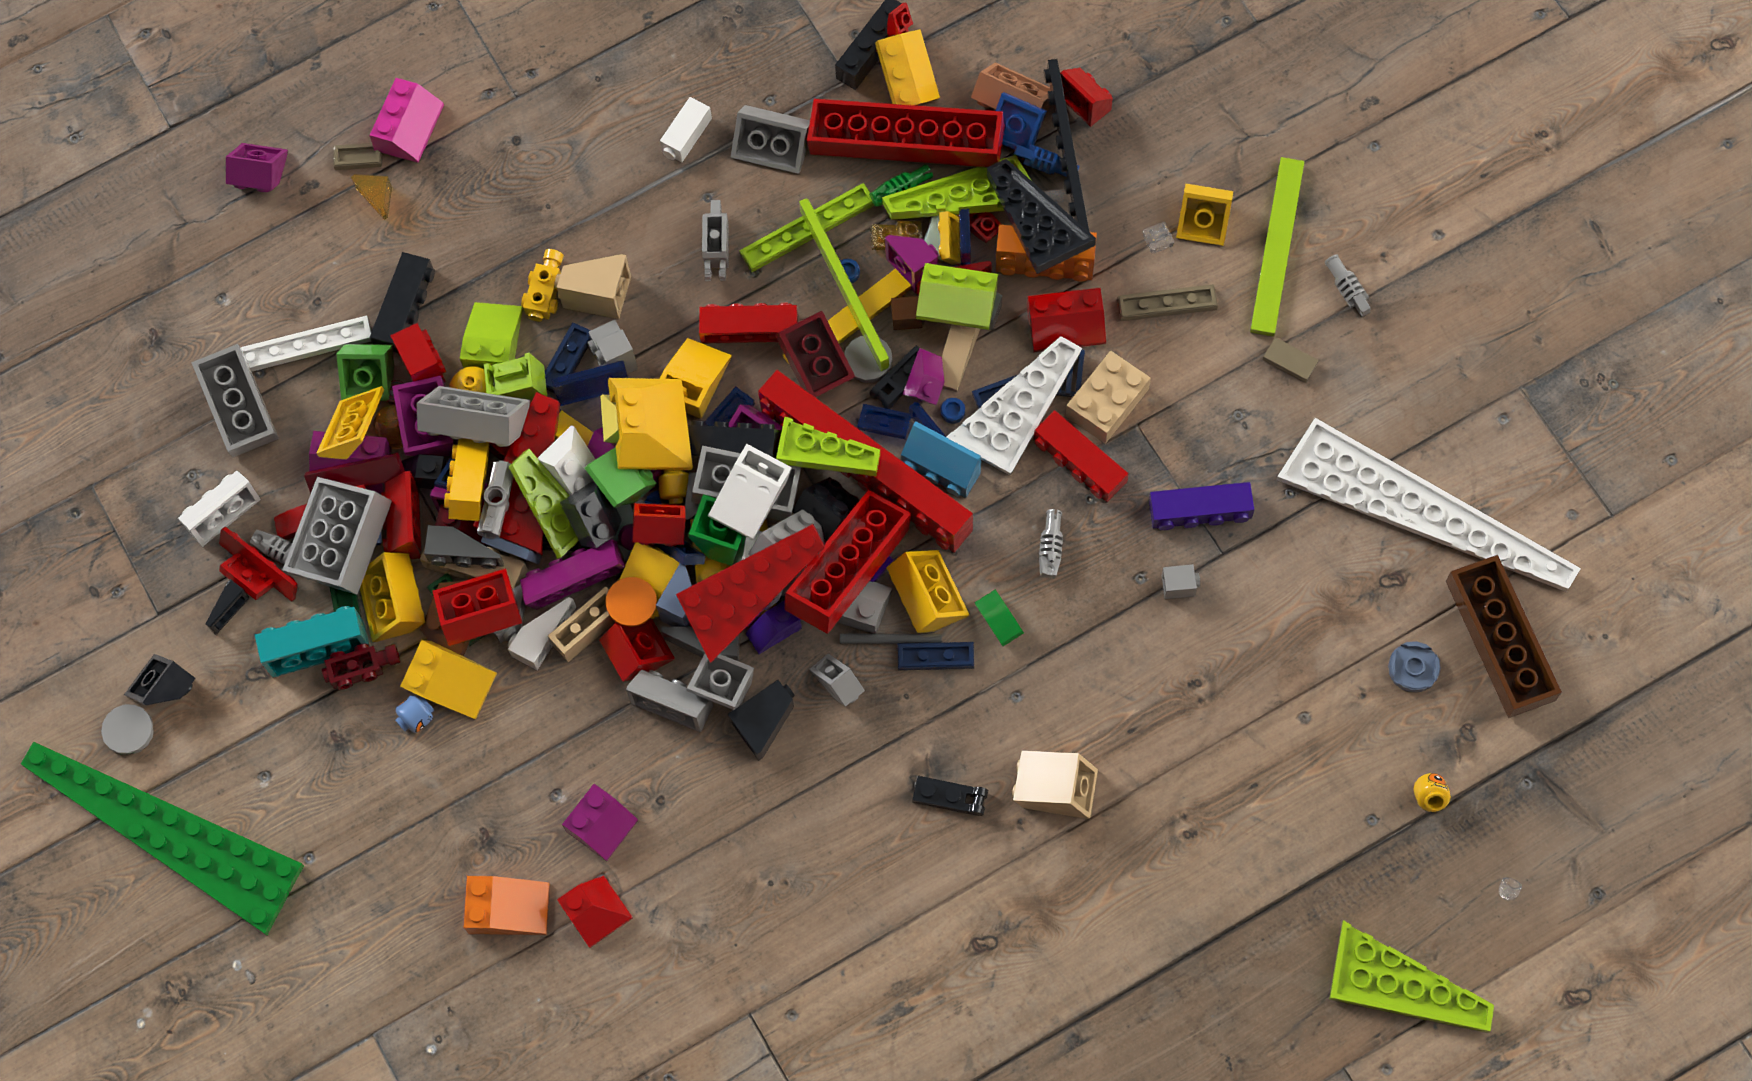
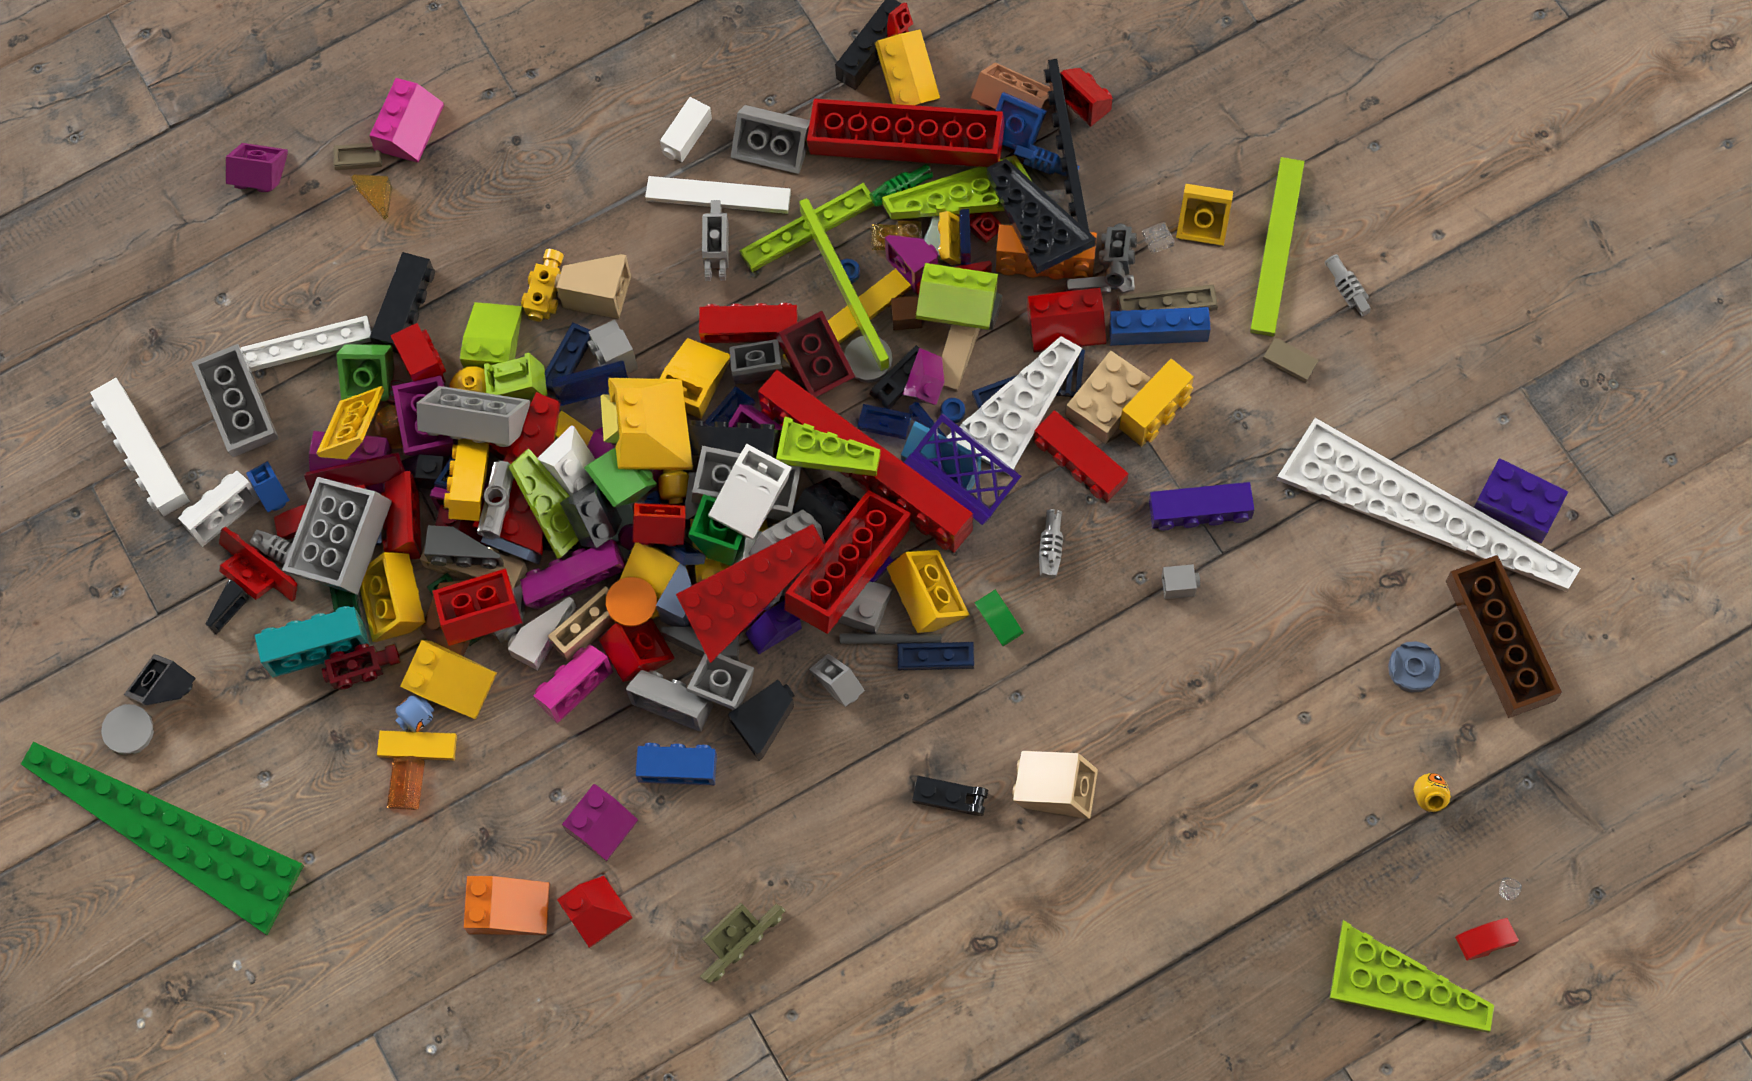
none -> white brick [90,378,190,516]
none -> blue slope [246,461,290,512]
none -> yellow tile [377,730,457,761]
none -> clear orange slope [387,756,425,810]
none -> dark pink slope [533,644,613,724]
none -> blue brick [636,743,717,785]
none -> white tile [645,176,791,214]
none -> olive bracket [700,903,786,984]
none -> dark grey slope [729,339,784,385]
none -> dark purple fence [904,414,1022,525]
none -> light grey hinge [1065,275,1135,294]
none -> dark grey brick [1099,223,1137,287]
none -> blue brick [1109,307,1211,346]
none -> yellow brick [1119,358,1194,447]
none -> red slope [1455,918,1519,961]
none -> dark purple brick [1474,458,1568,544]

